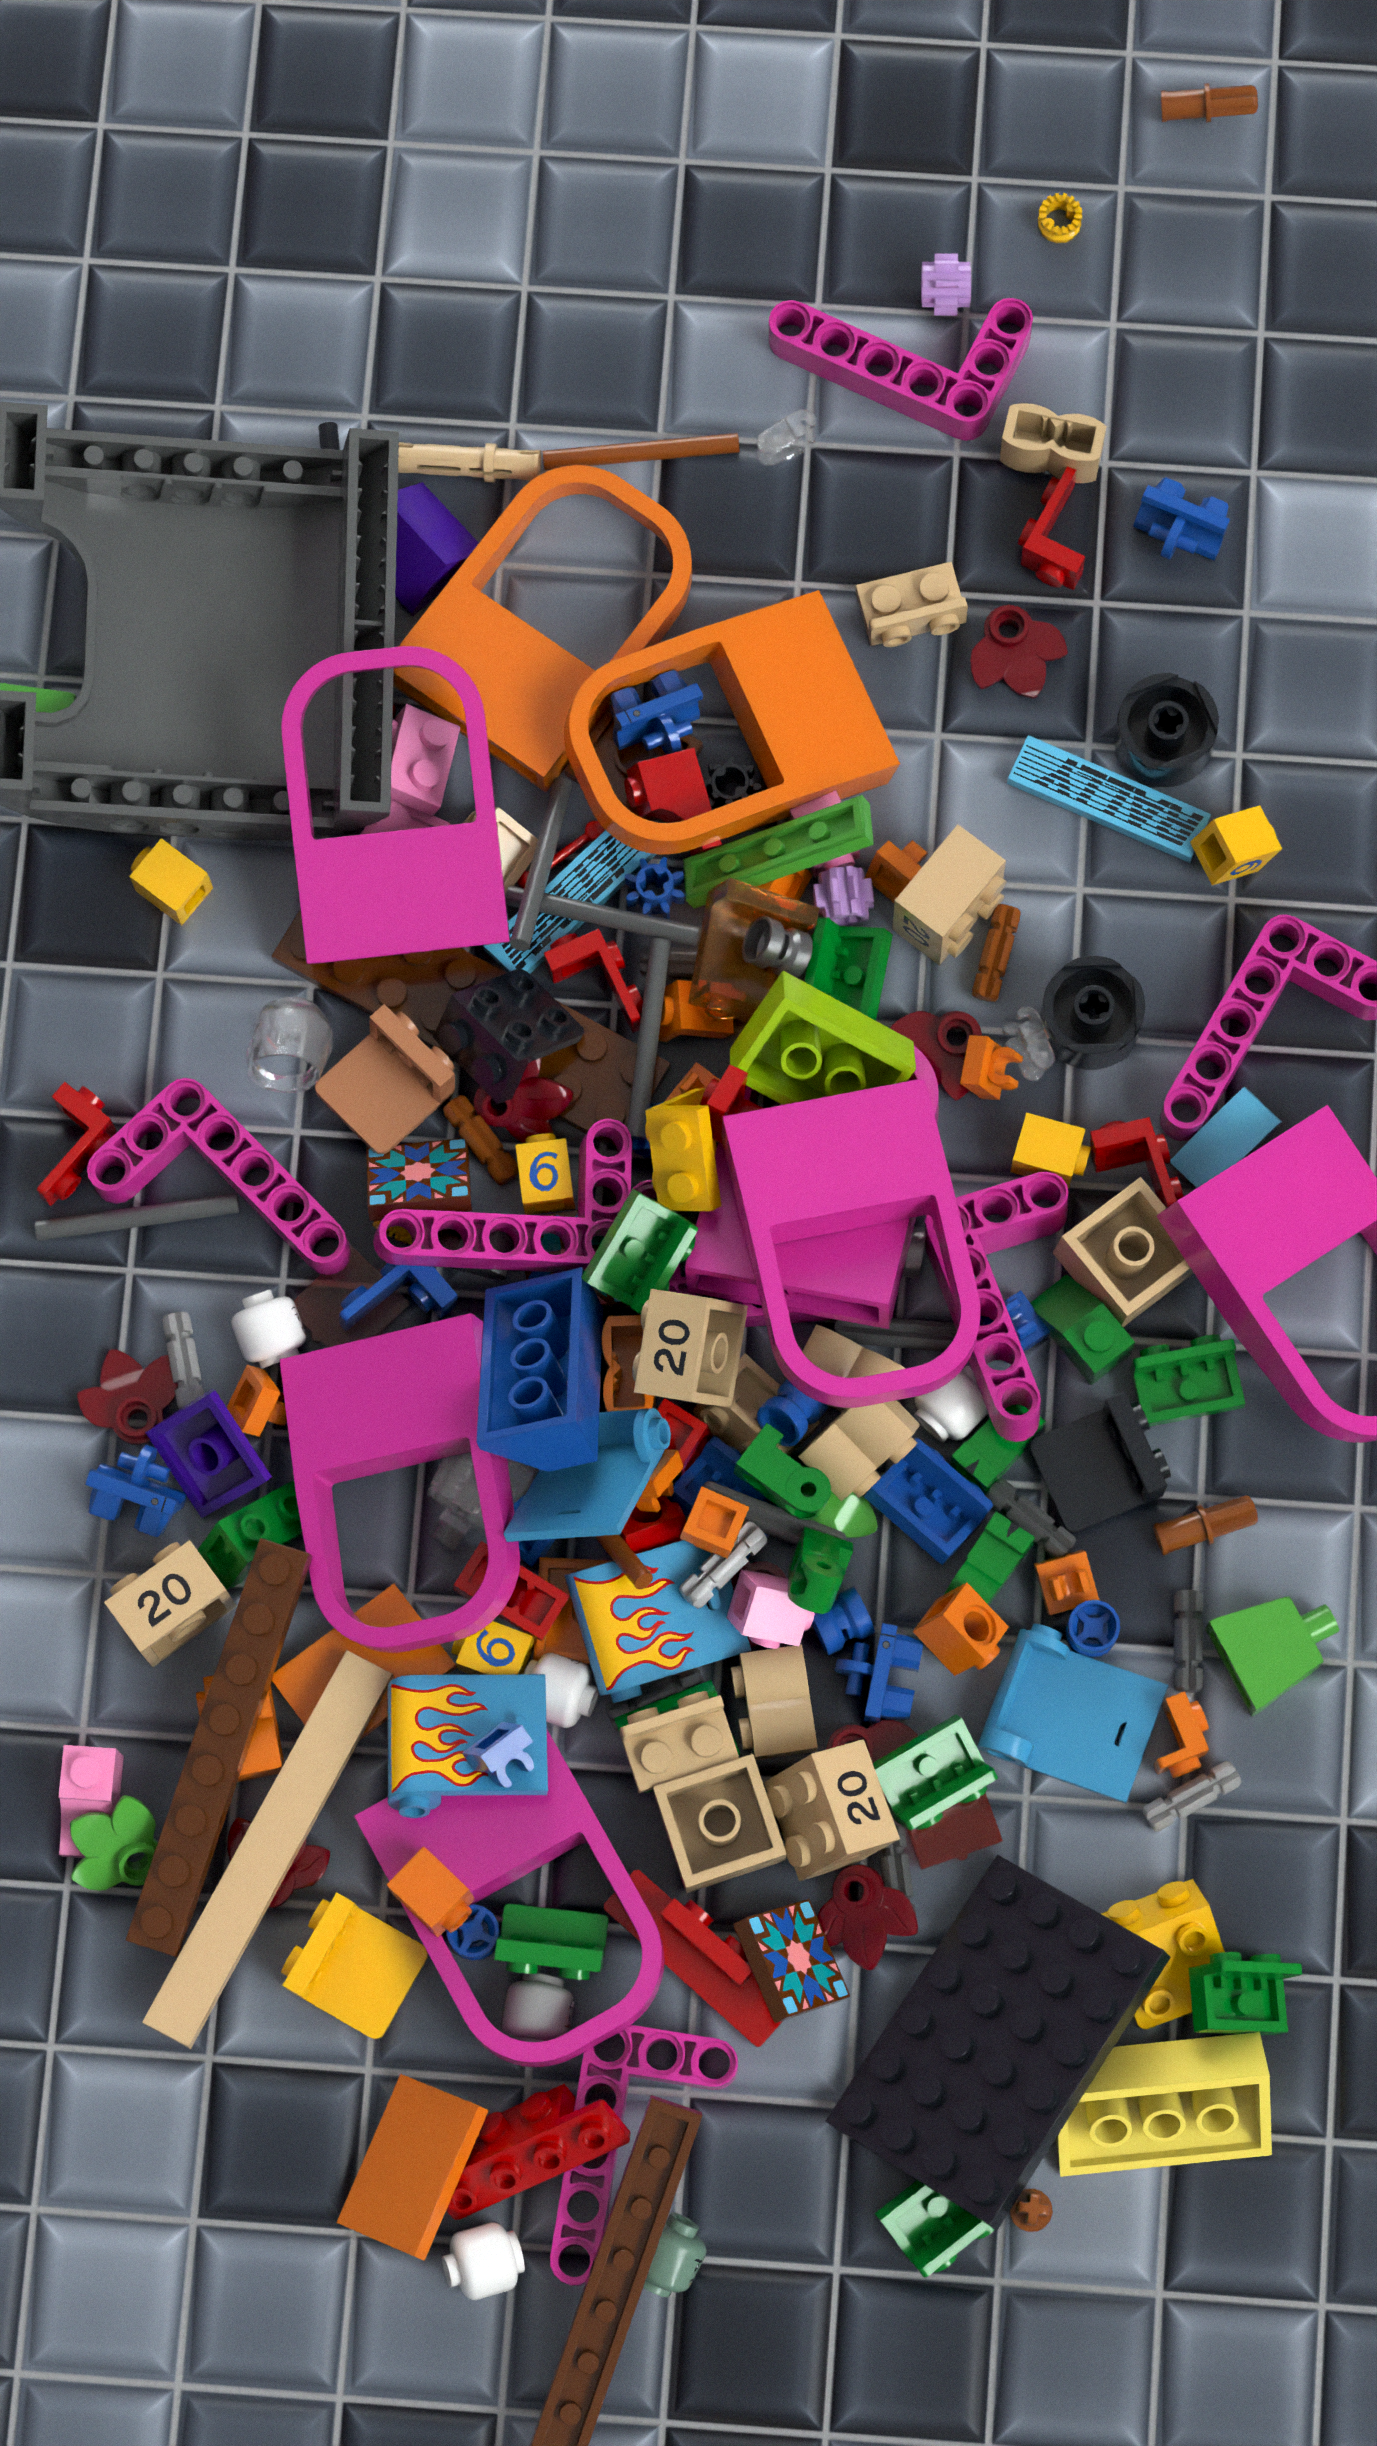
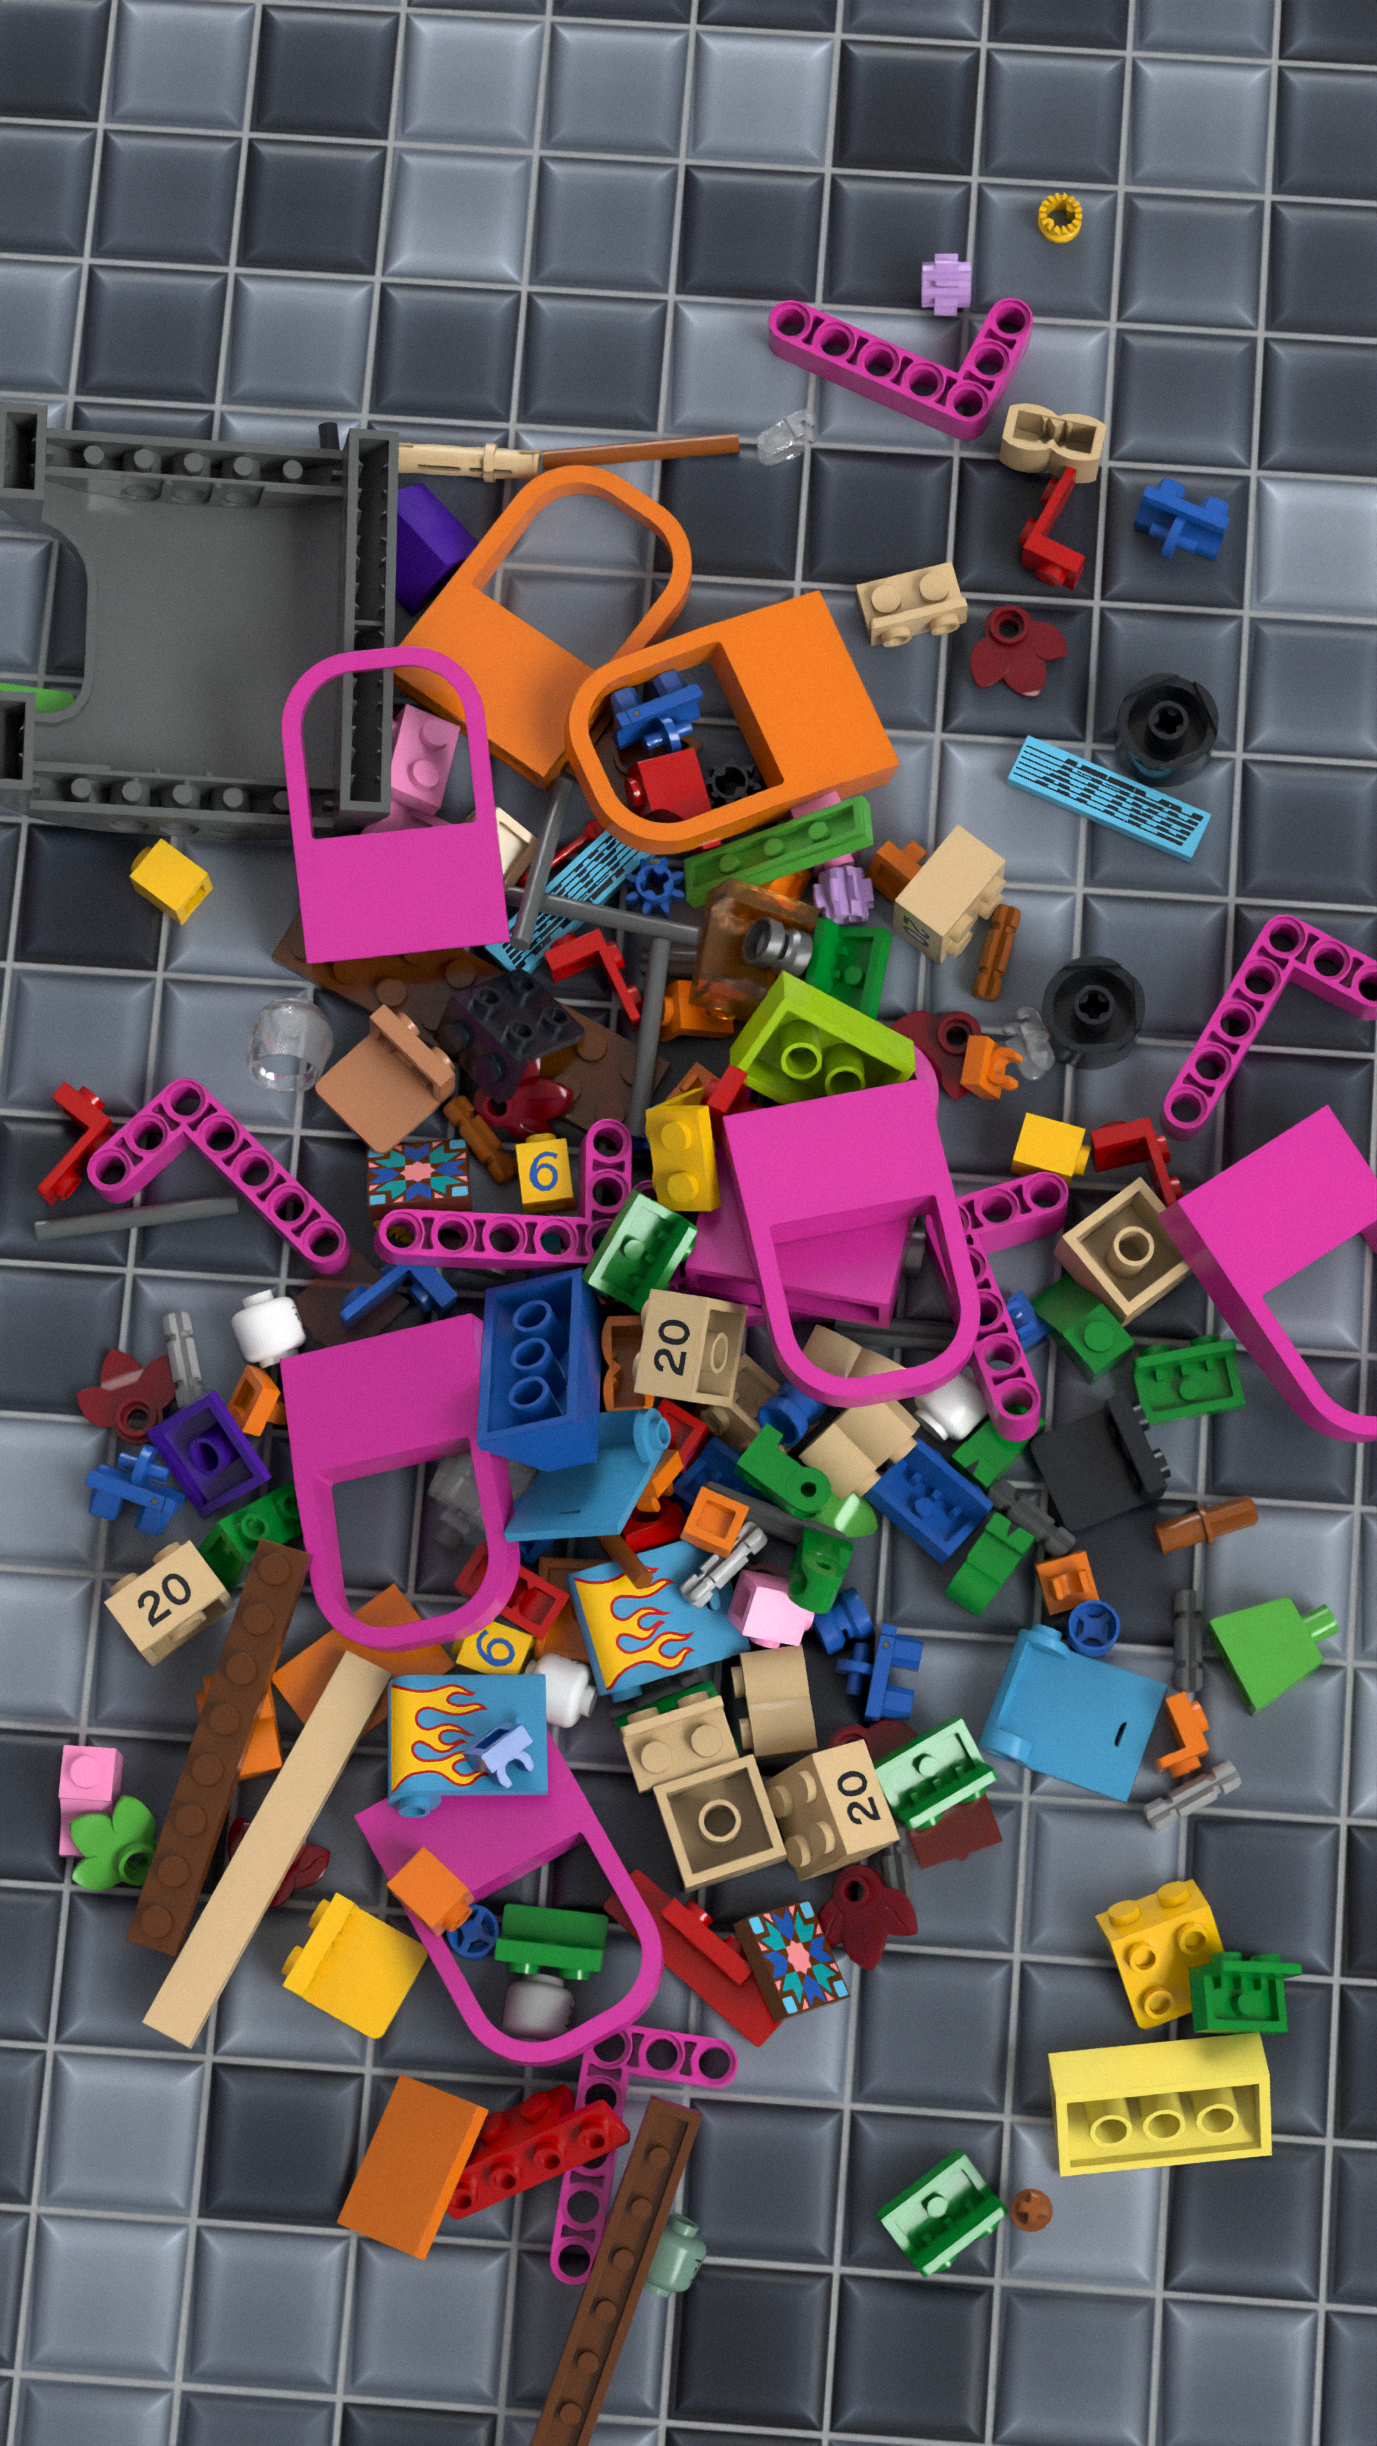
white head [442,2222,525,2300] -> none
black plate [825,1854,1171,2231] -> none
orange brick [912,1582,1009,1676] -> none
dark orange axle [1161,83,1258,123] -> none
medium azure slope [1170,1087,1282,1188] -> none
yellow brick [1190,805,1282,885] -> none

